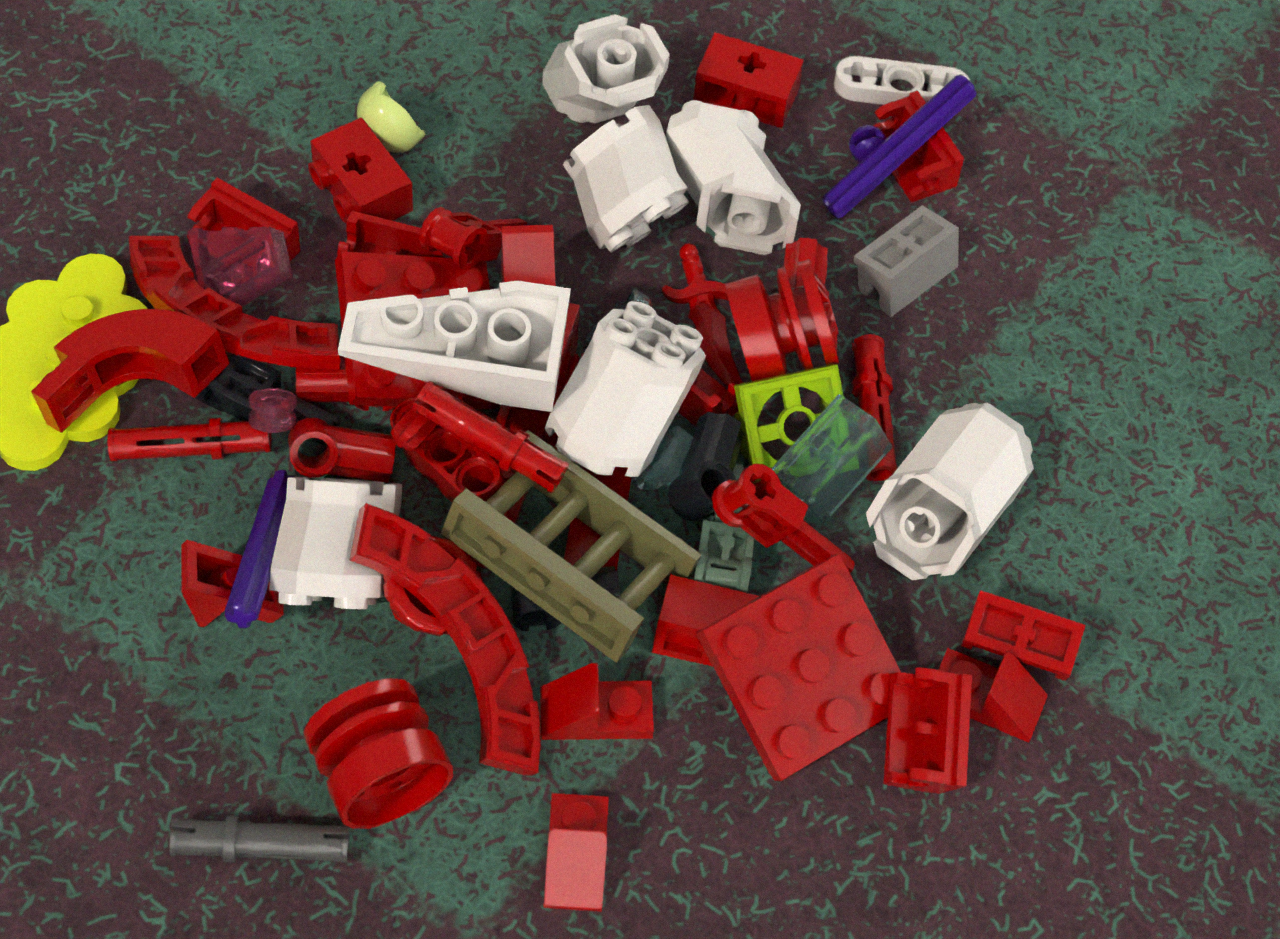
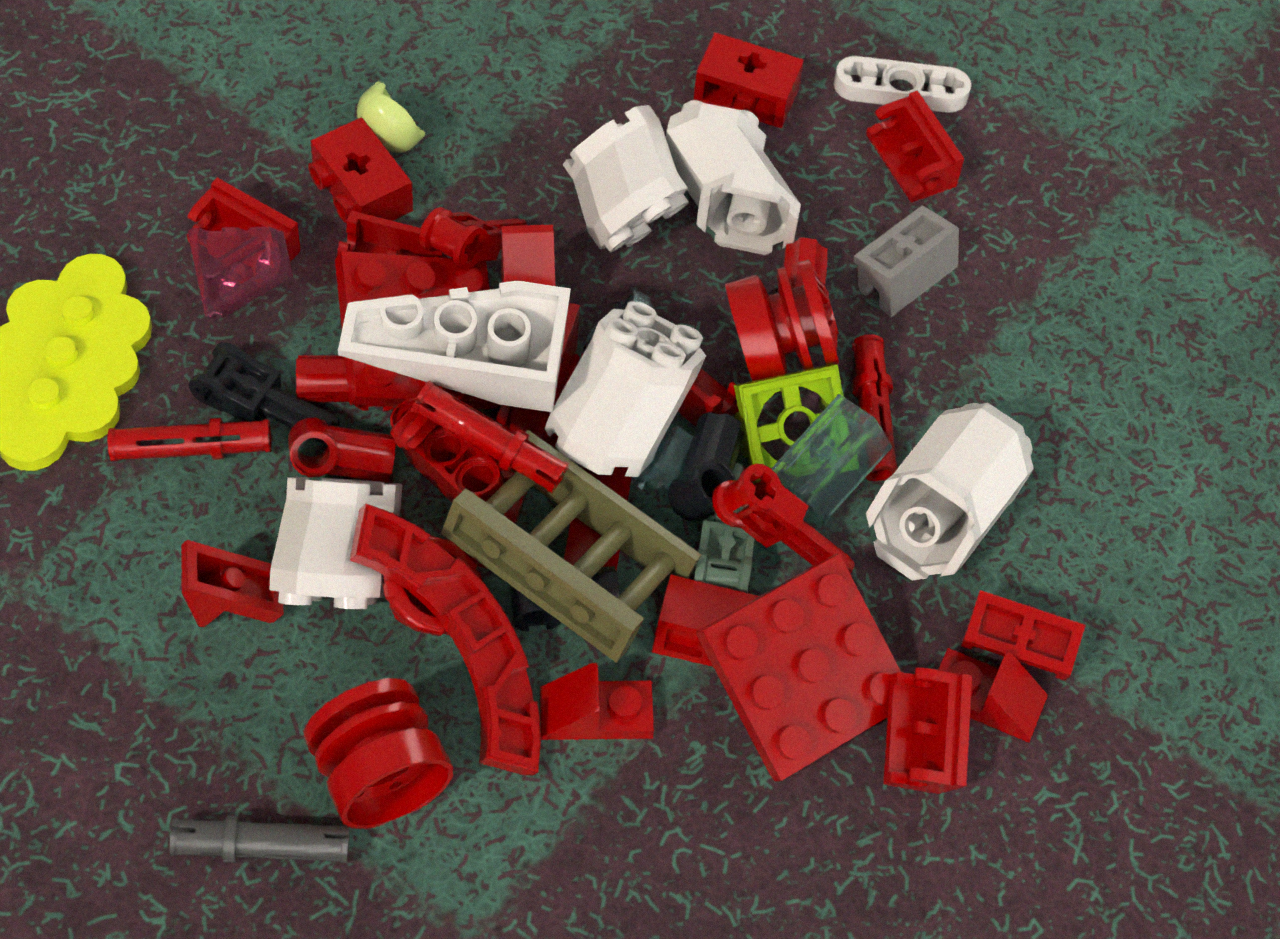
red arch [31,309,230,433] -> none
red tile [129,236,340,370] -> none
dark purple axle [225,470,296,629] -> none
clear pink bush [249,388,297,433] -> none
white brick [542,14,669,124] -> none
slope [544,793,609,912] -> none
red piece [662,243,743,386] -> none
dark purple axle [822,74,977,219] -> none
dark purple hinge [849,125,887,163] -> none

